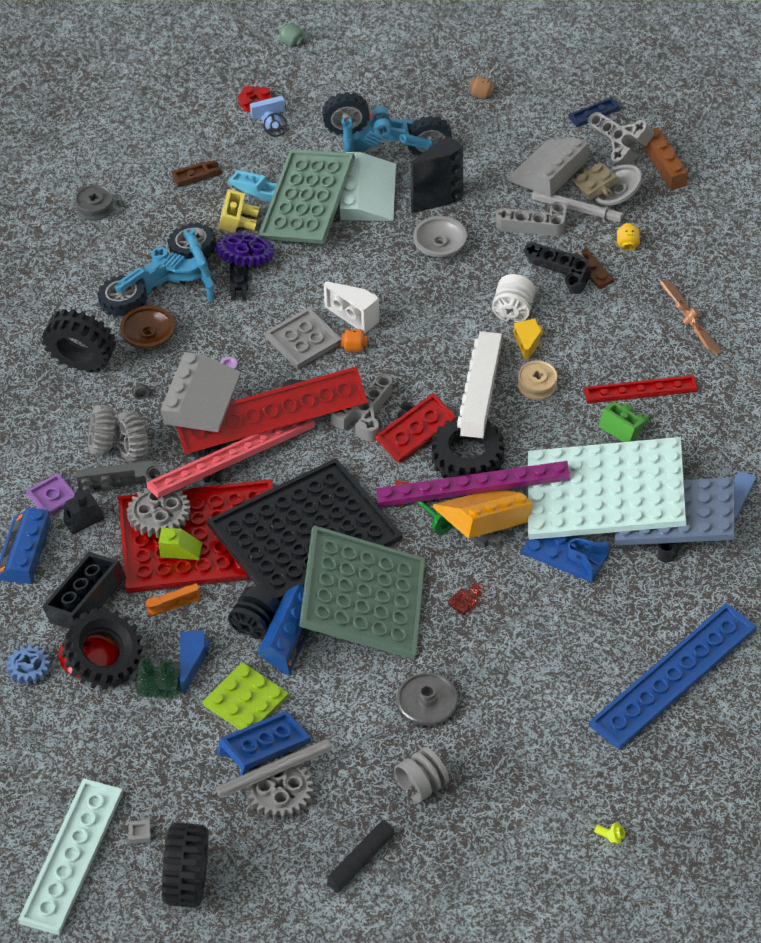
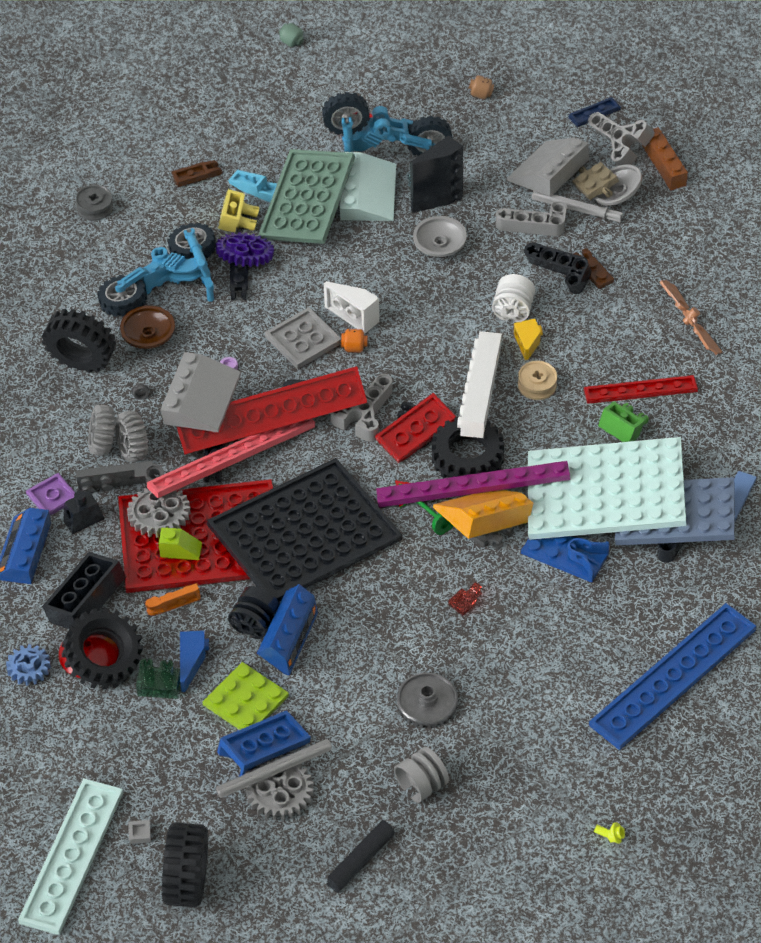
red plate [238,85,272,113] -> none
light blue piece [250,96,287,137] -> none
sand green plate [299,525,425,659] -> none
yellow head [617,223,640,250] -> none

